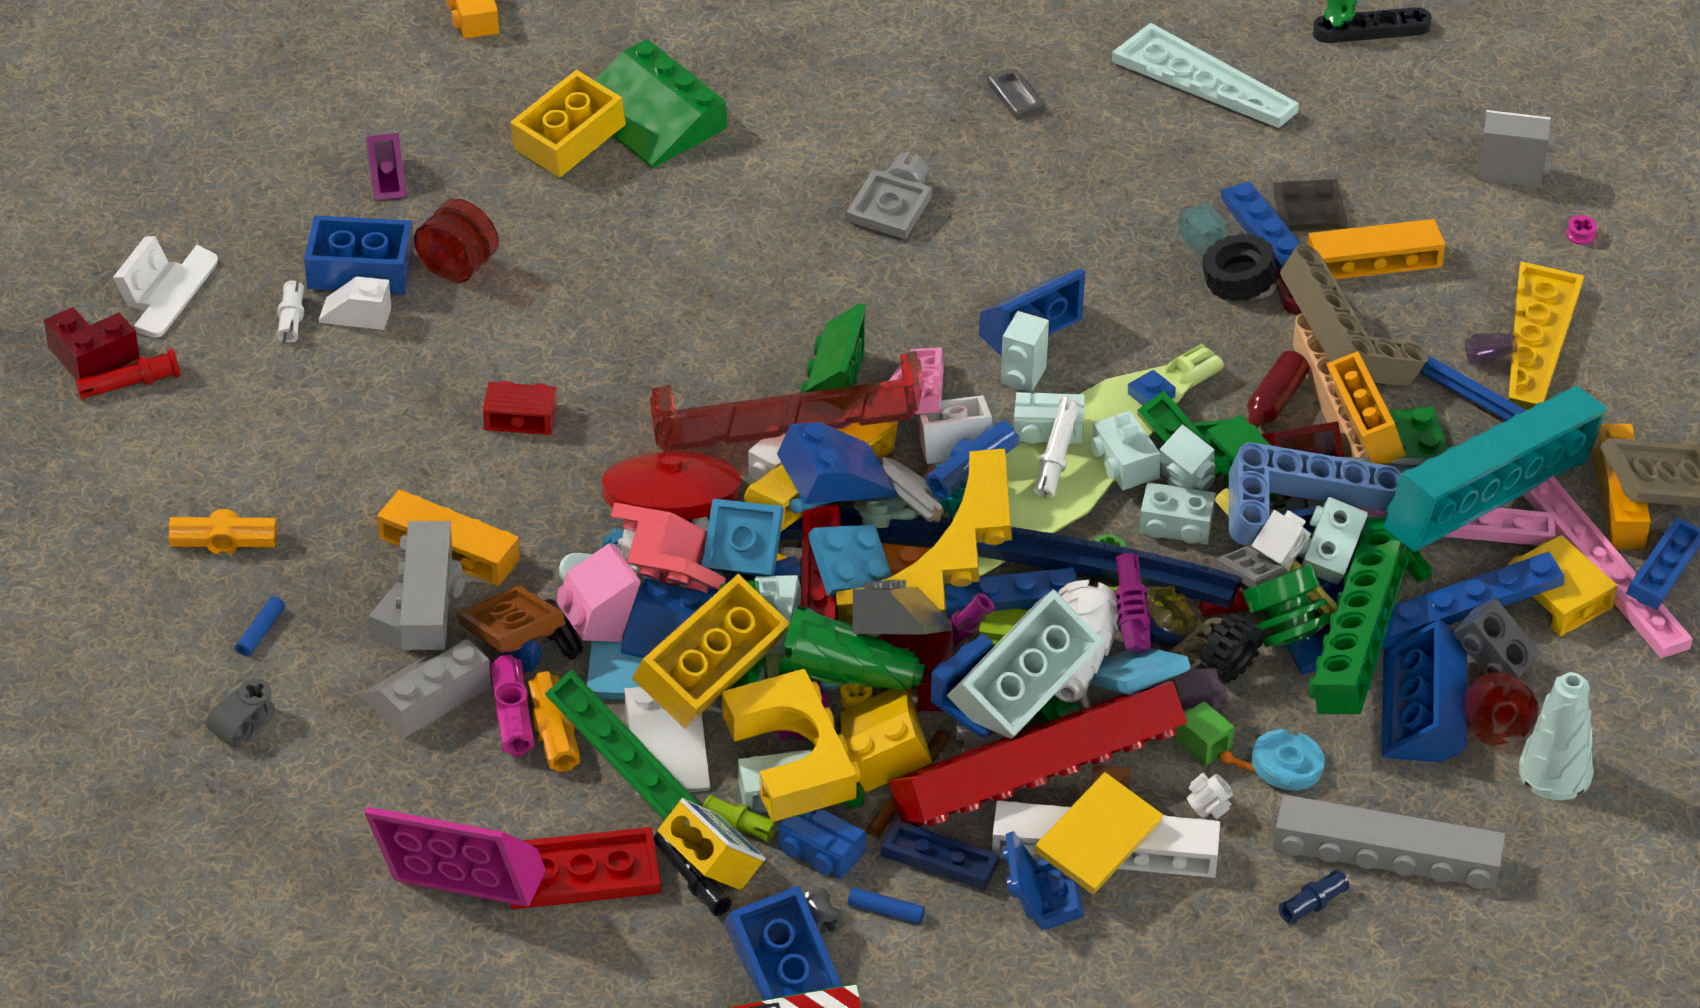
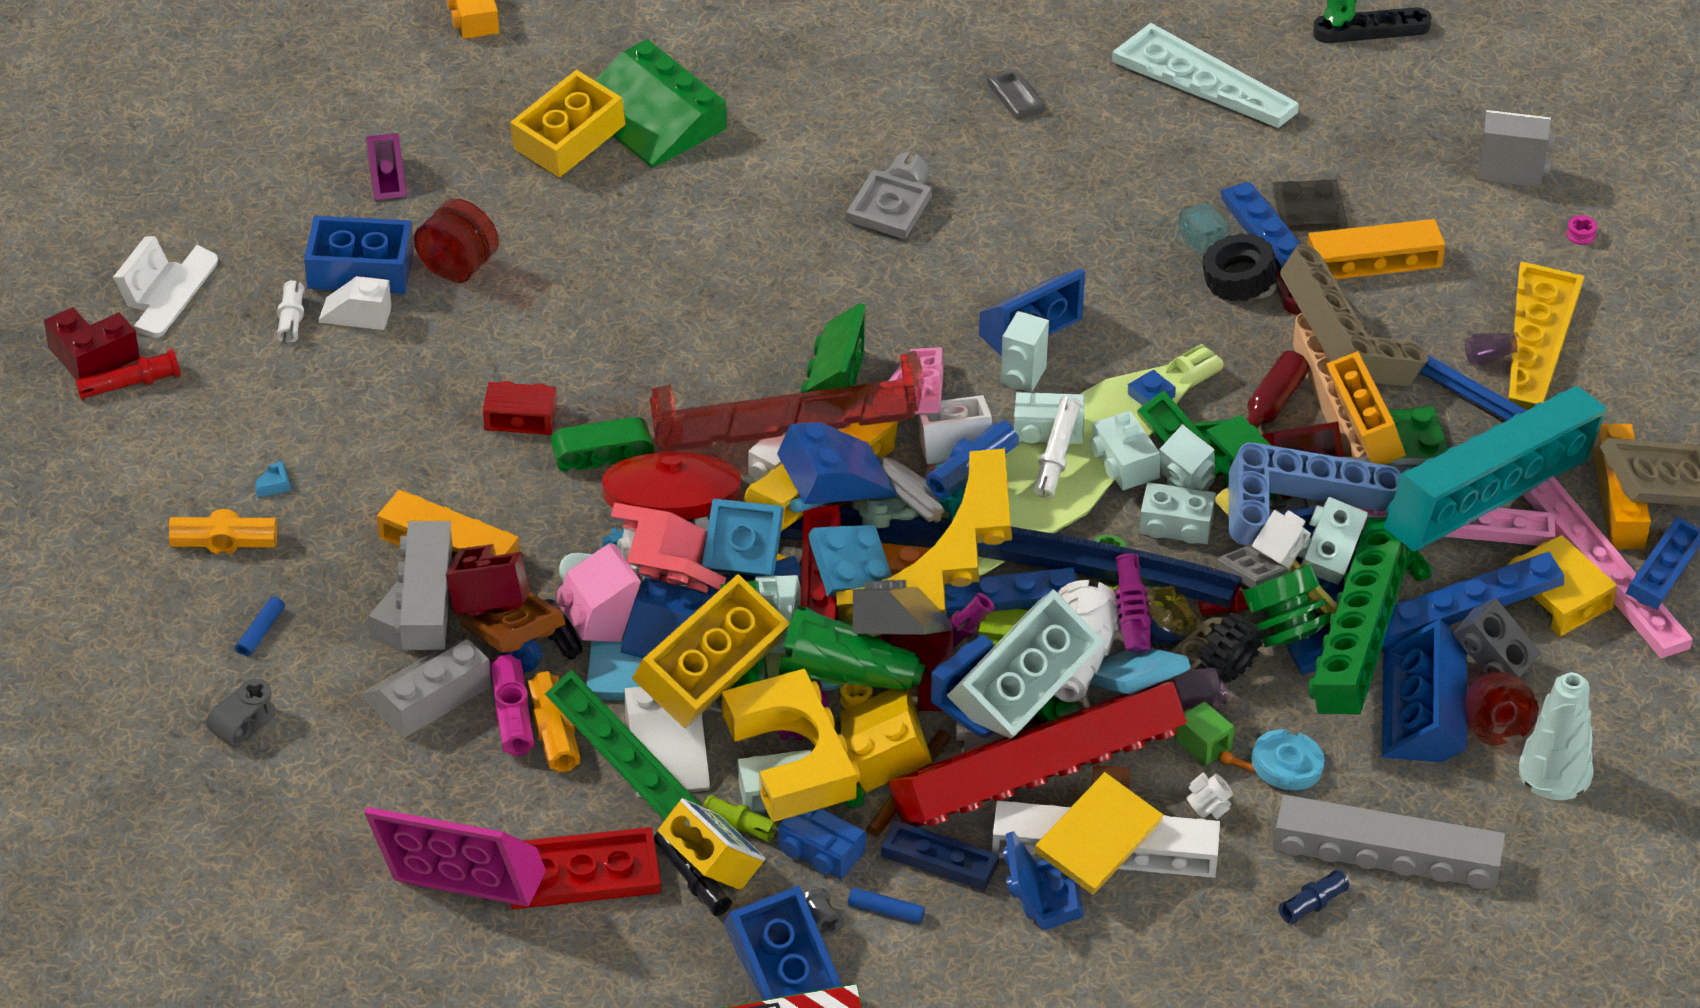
none -> dark azure tile [255,460,291,498]
none -> dark red brick [445,544,530,616]
none -> green beam [550,417,654,473]

